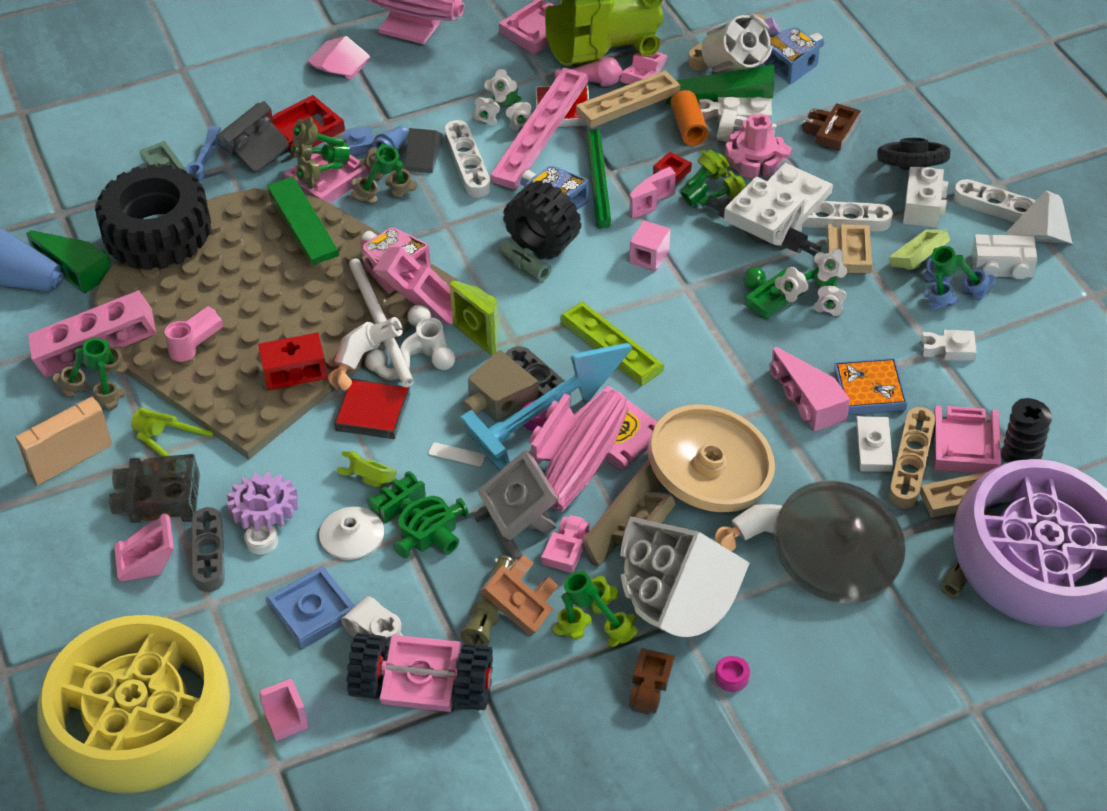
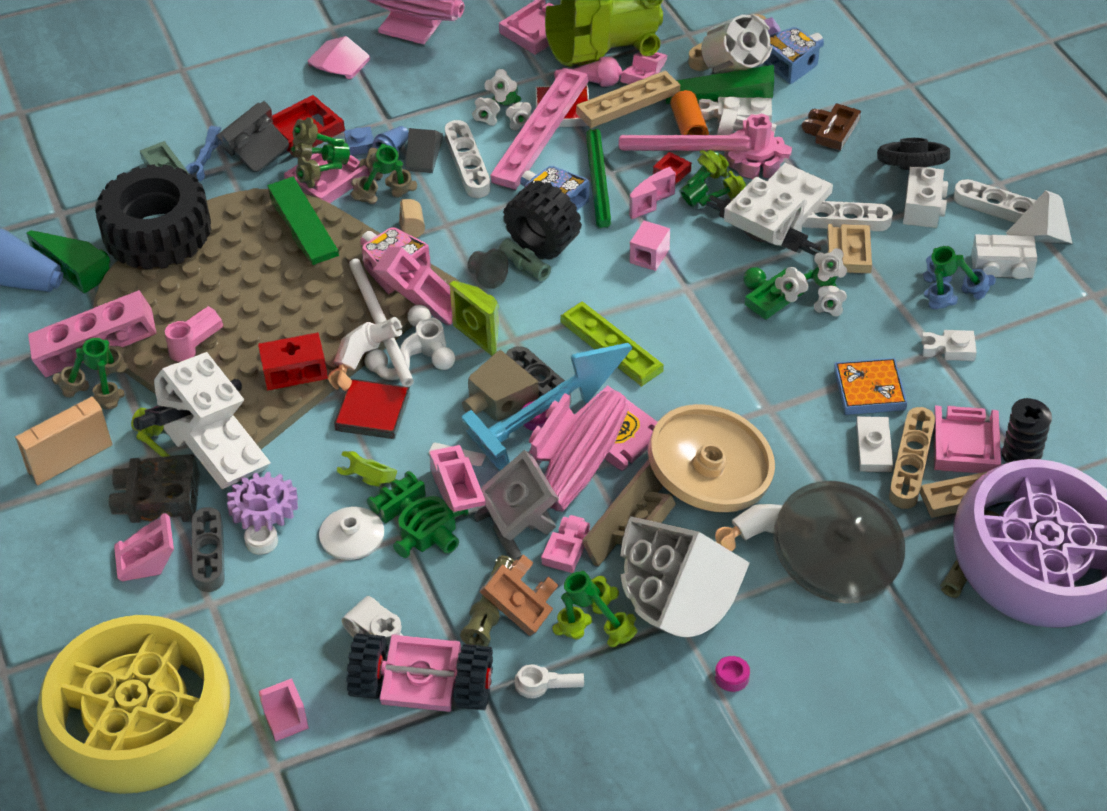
medium blue tile [266,566,355,649] -> none
reddish brown plate [629,648,675,715] -> none
bright pink slope [769,347,850,431] -> none
yellowish green plate [889,229,950,270] -> none
none -> white piece [133,352,271,489]
none -> tan brick [399,199,425,238]
none -> bright pink slope [430,445,486,512]
none -> clear smoke piece [468,249,508,289]
none -> white plate [514,664,584,698]
none -> bright pink axle [618,135,751,151]

